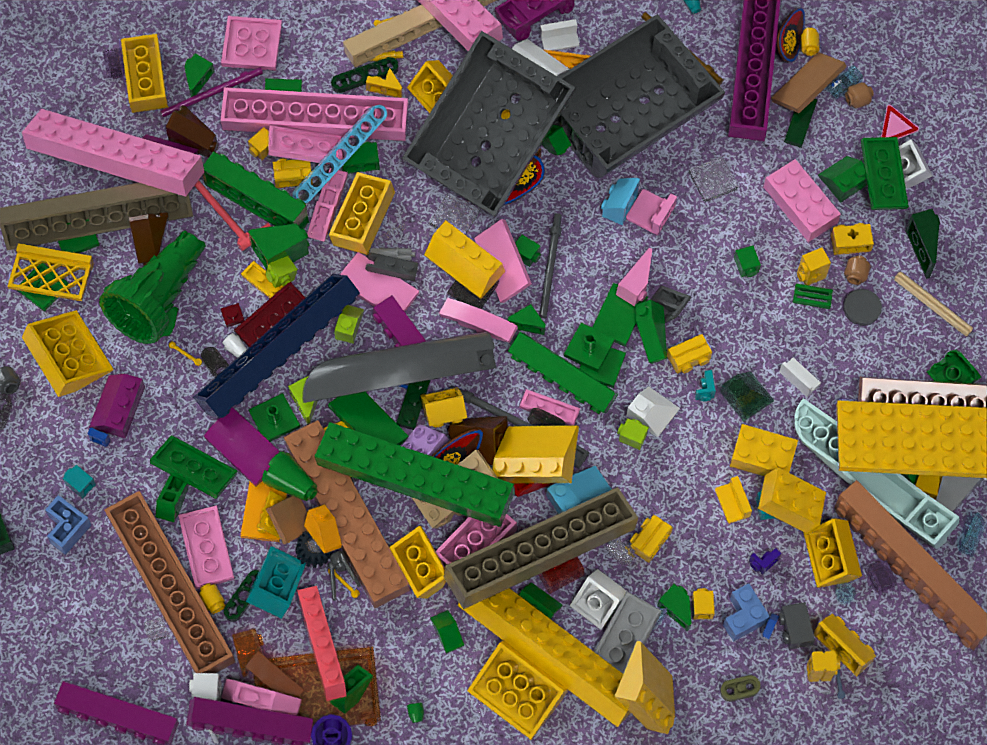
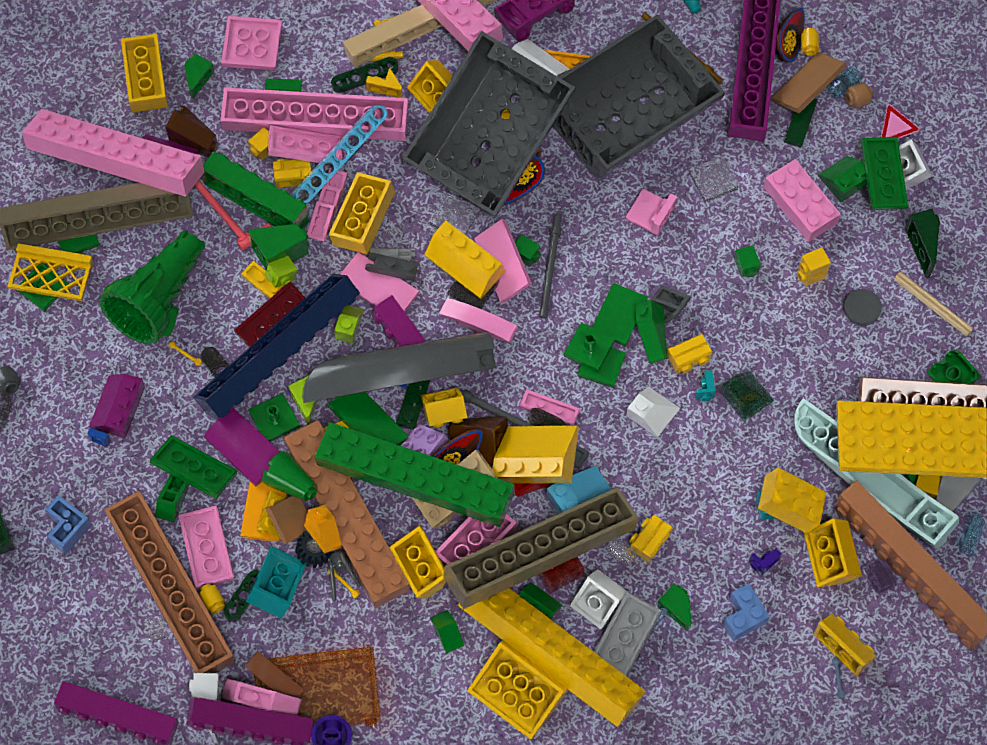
yellow slope [22,310,113,397] -> none
teal brick [63,465,96,499] -> none
clear purple brick [103,48,125,79] -> none
reddish brown slope [129,212,169,267] -> none
magenta bar [160,67,263,117] -> none
dark red plate [221,303,244,328] -> none
white cone [222,333,247,358] -> none
clear orange slope [232,629,264,677] -> none
coral brick [297,586,346,701] -> none
green slope [330,665,373,714] -> none
green slope [342,142,380,174] -> none
green hose [407,703,424,723] -> none
green slope [508,304,546,335] -> none
green brick [508,332,618,414] -> none
white panel [540,19,579,51] -> none
green slope [542,125,572,155] -> none
medium azure slope [601,178,640,225] -> none
yellow slope [615,641,675,734] -> none
bright pink slope [616,248,652,306] -> none
lime brick [617,418,649,450] -> none
yellow brick [692,588,715,620] -> none
yellow panel [715,476,752,524] -> none
olive plate [720,675,761,702] -> none
yellow brick [730,424,798,477] -> none
blue tile [763,614,779,639] -> none
dark grey brick [778,602,815,650] -> none
white panel [779,358,821,397] -> none
green tile [793,284,833,309] -> none
yellow brick [807,651,840,682] -> none
yellow brick [831,223,874,255] -> none
clear light blue tile [835,583,856,604] -> none
medium nougat head [844,256,871,285] -> none

